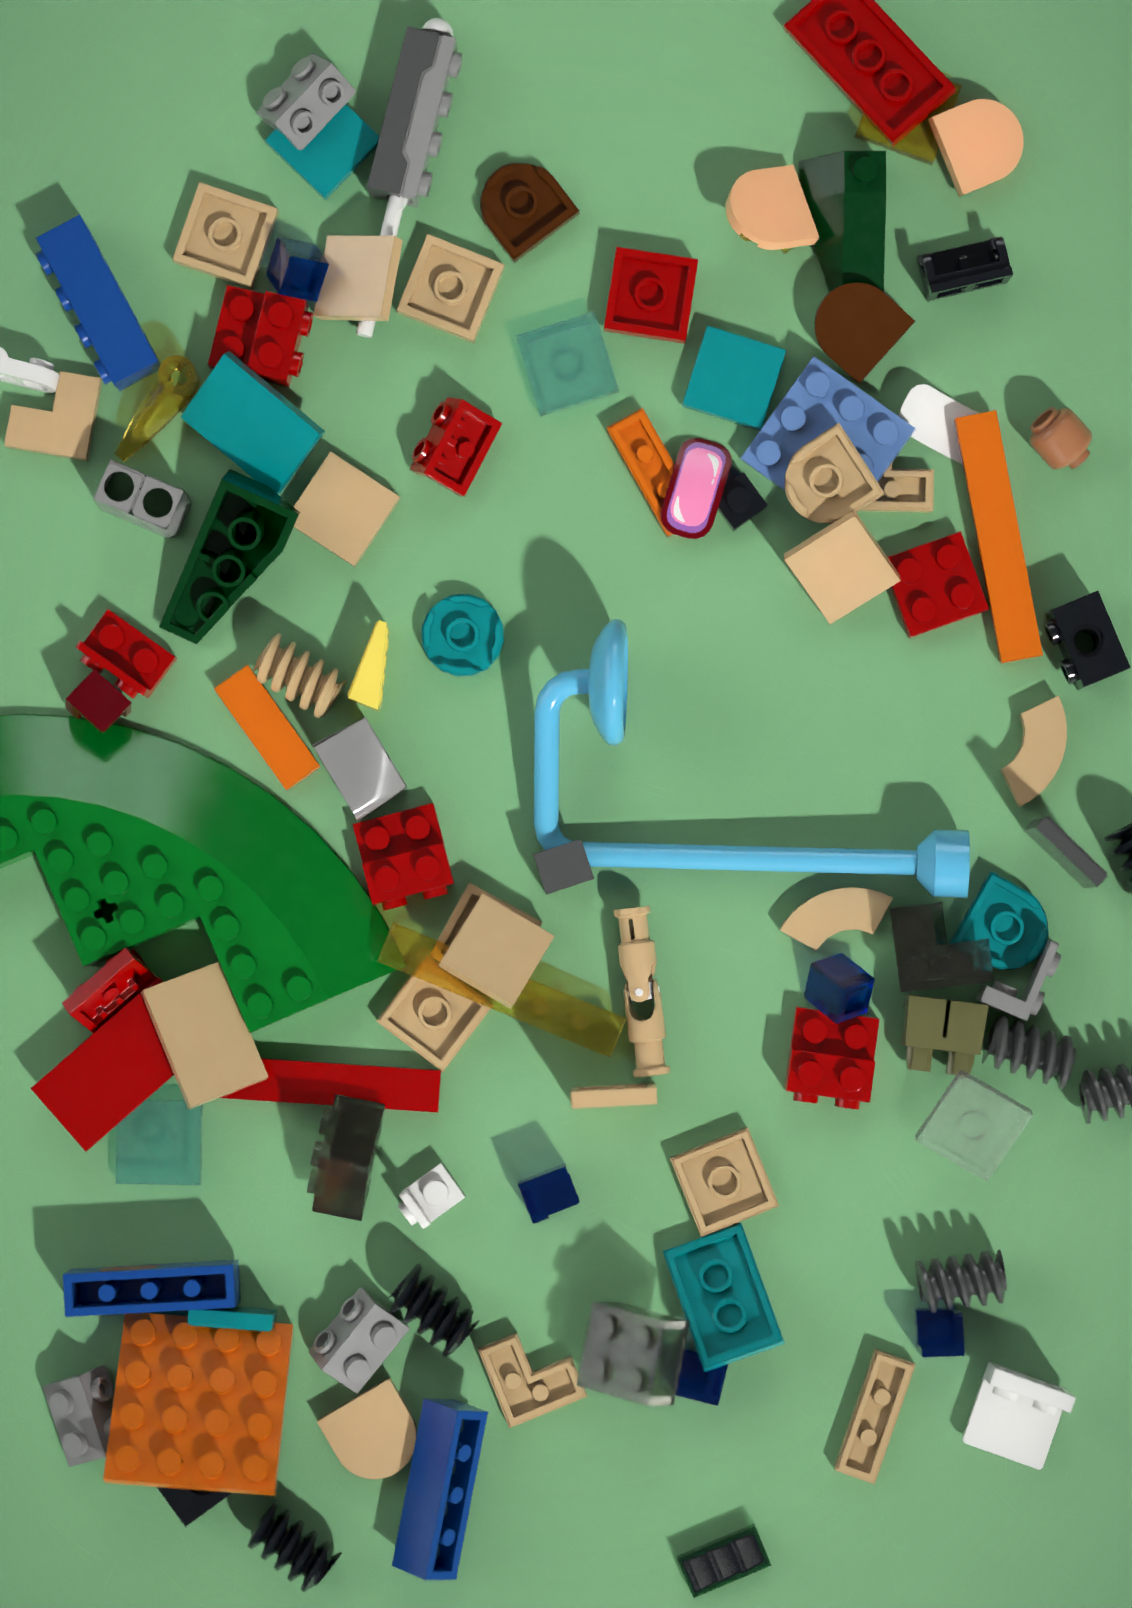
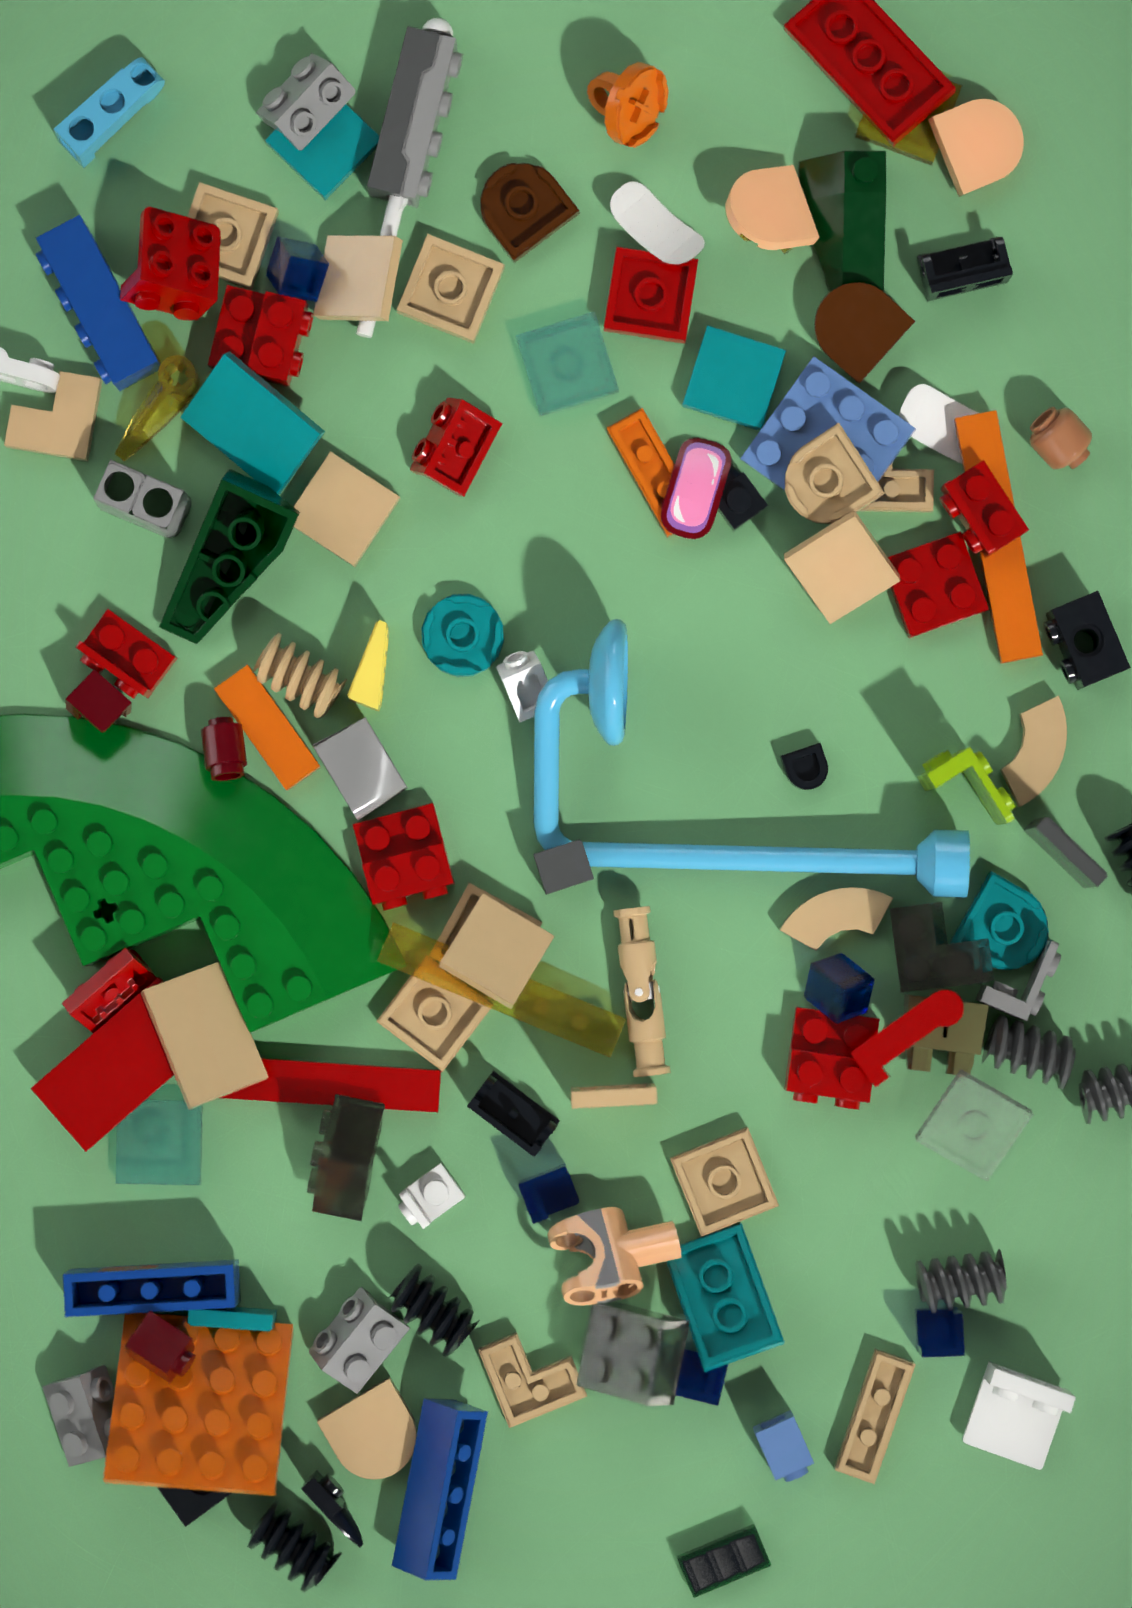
none -> medium azure leg [54,57,165,168]
none -> red bracket [120,206,221,321]
none -> dark red brick [125,1311,196,1384]
none -> dark red brick [201,717,247,781]
none -> black plate [301,1470,363,1547]
none -> black hinge [467,1071,560,1157]
none -> white bracket [496,651,548,722]
none -> light nougat connector [548,1207,681,1305]
none -> orange tile [587,62,668,148]
none -> white sticker [610,182,705,265]
none -> medium blue brick [753,1410,814,1482]
none -> black tile [780,742,828,790]
none -> red leg [850,990,964,1088]
none -> lime bracket [917,747,1015,825]
none -> red bracket [939,460,1029,559]

